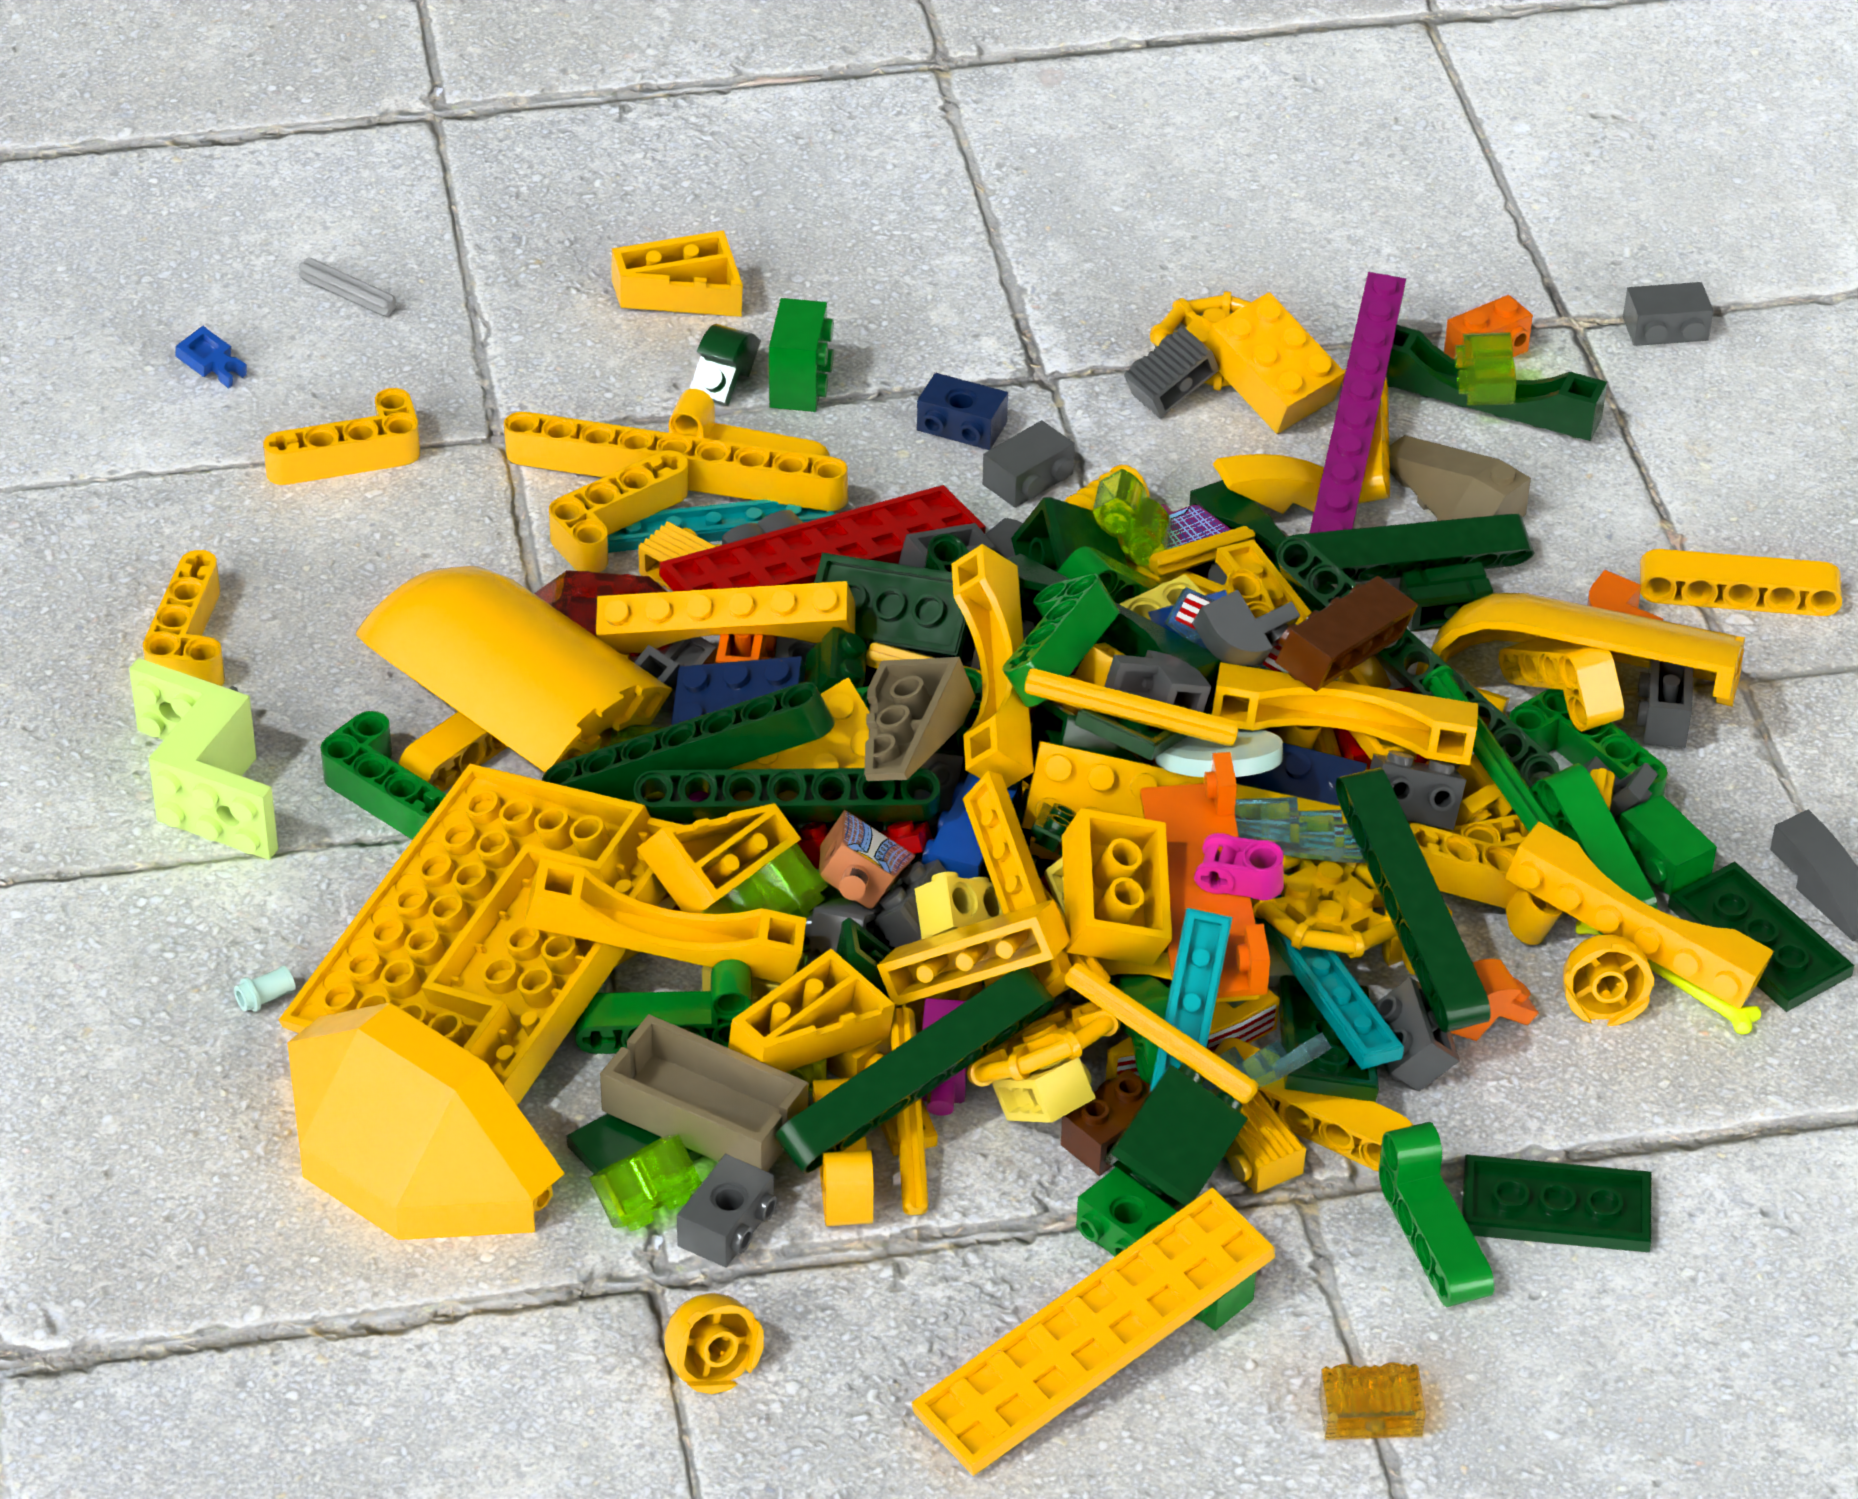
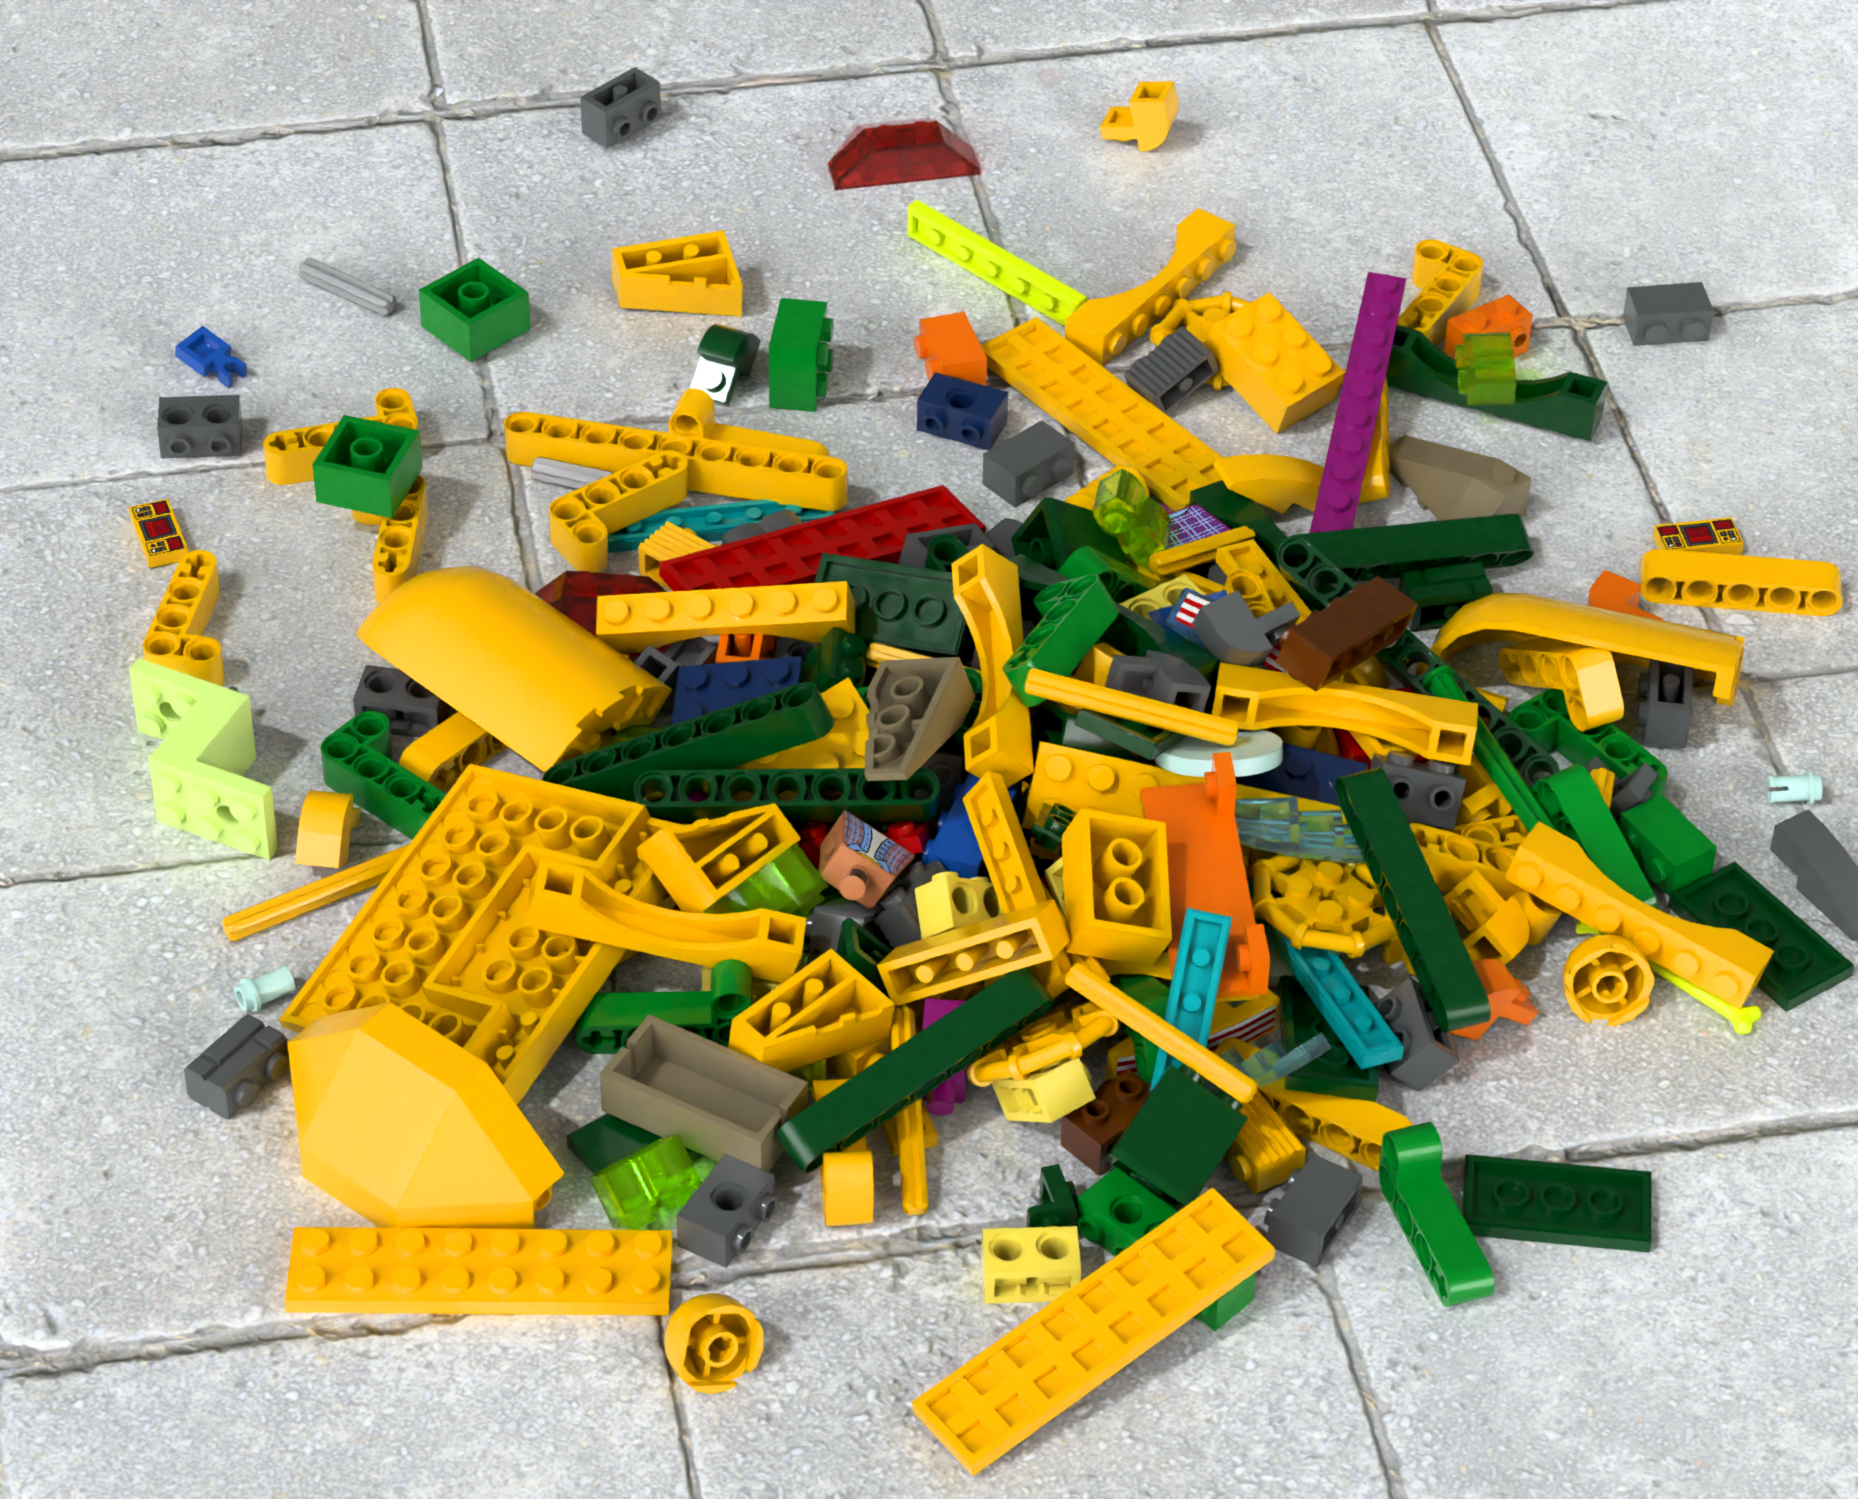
dark pink piece [1194,833,1284,900] -> none
clear yellow brick [1319,1362,1426,1440] -> none
none -> tile [128,499,188,568]
none -> dark grey brick [157,395,243,458]
none -> dark grey brick [184,1013,290,1120]
none -> yellow axle [222,844,409,942]
none -> yellow plate [285,1227,673,1316]
none -> yellow brick [295,790,361,868]
none -> green brick [312,415,423,518]
none -> yellow beam [352,475,428,603]
none -> dark grey brick [353,665,451,738]
none -> green brick [419,257,531,362]
none -> light grey axle [531,457,614,489]
none -> dark grey brick [581,67,661,149]
none -> clear red wedge [828,117,980,191]
none -> neon yellow tile [907,200,1087,326]
none -> orange brick [914,312,987,386]
none -> yellow plate [981,317,1223,511]
none -> light yellow brick [981,1226,1081,1304]
none -> dark green bracket [1026,1164,1078,1228]
none -> yellow arch [1065,208,1236,367]
none -> yellow brick [1100,81,1179,152]
none -> dark grey brick [1264,1154,1363,1268]
none -> yellow beam [1397,239,1483,347]
none -> yellow brick [1443,869,1530,965]
none -> tile [1652,517,1744,555]
none -> light aqua pin [1766,771,1822,805]

